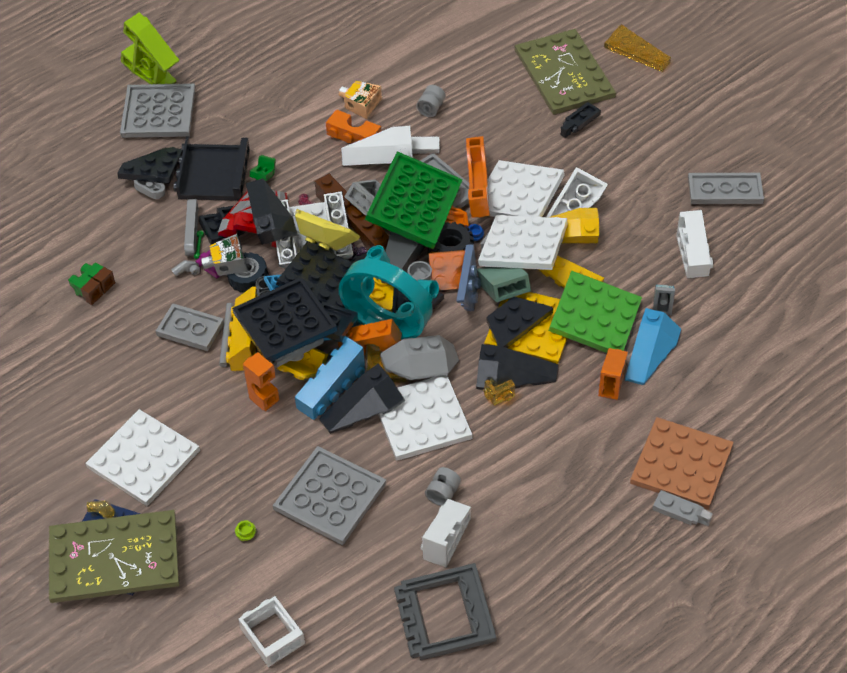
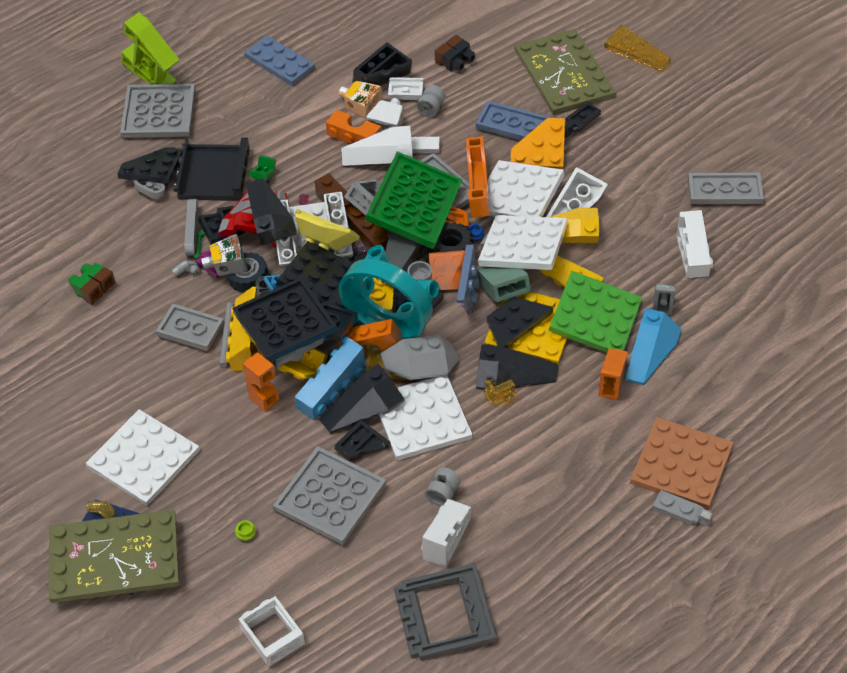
none -> sand blue plate [244,35,315,86]
none -> black wing [334,420,390,461]
none -> black wedge [353,42,412,86]
none -> white torso [366,98,403,132]
none -> white plate [388,77,423,100]
none -> black hips [435,35,475,72]
none -> sand blue plate [476,101,552,140]
none -> light orange plate [510,118,565,170]

